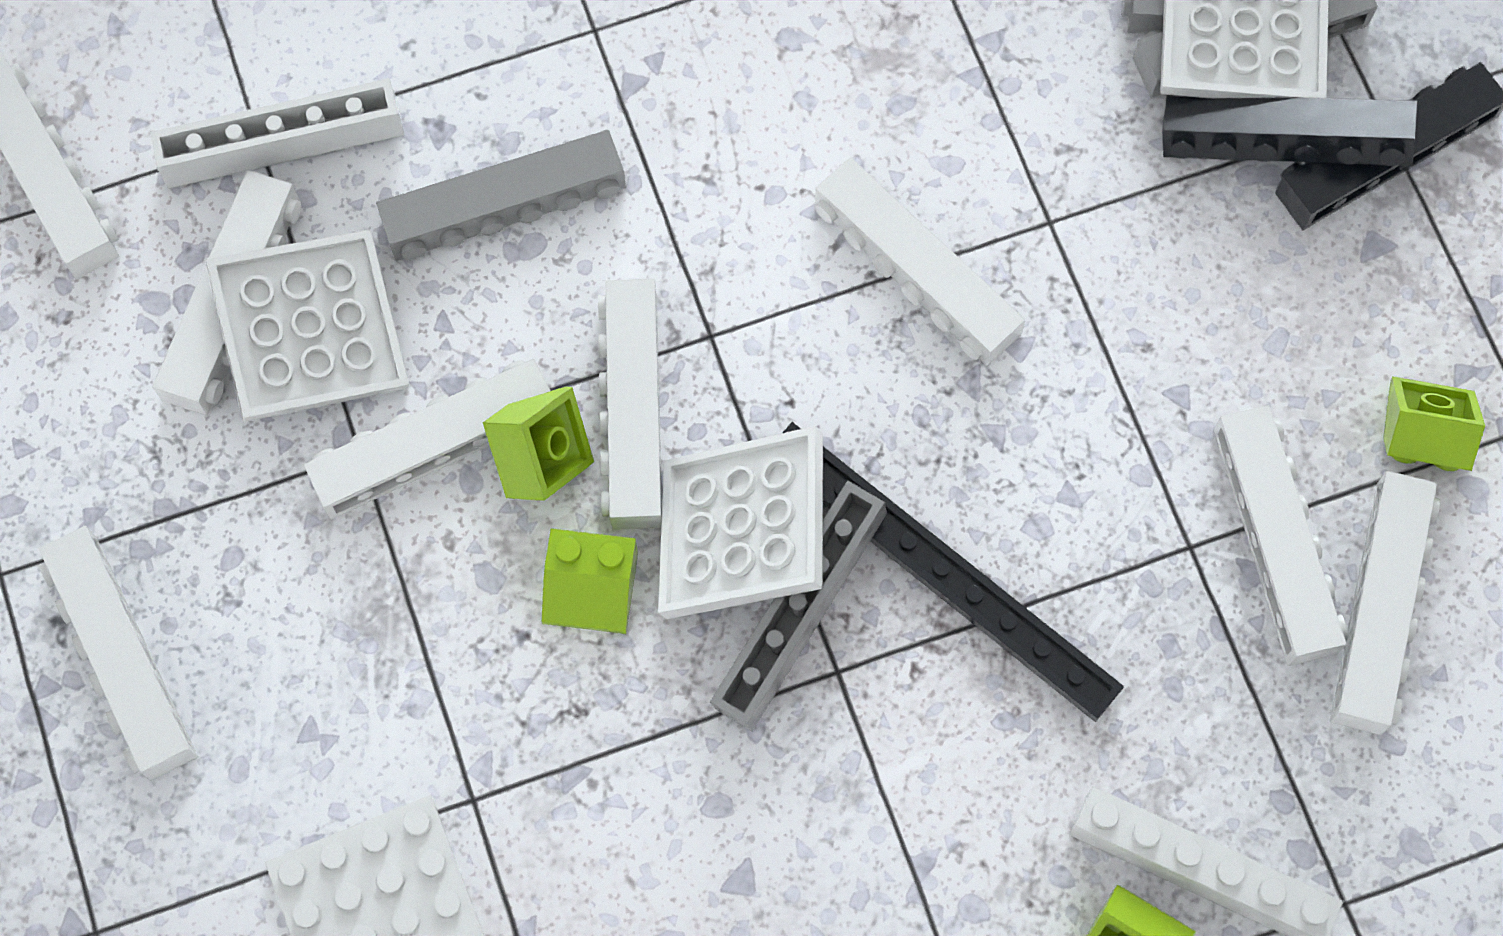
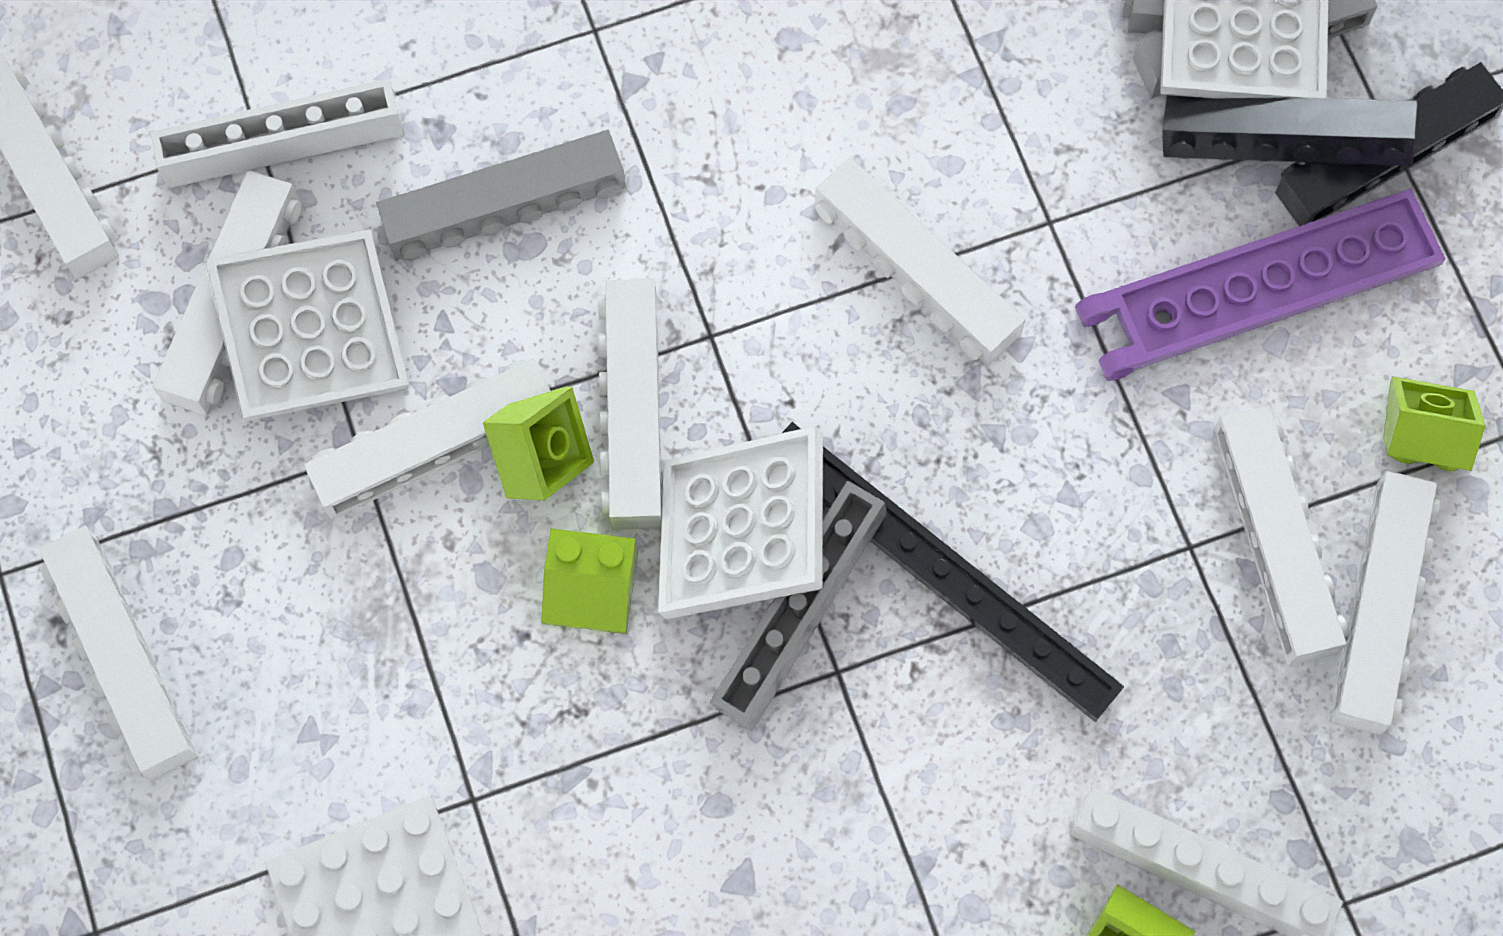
none -> medium lavender hinge [1075,189,1446,381]

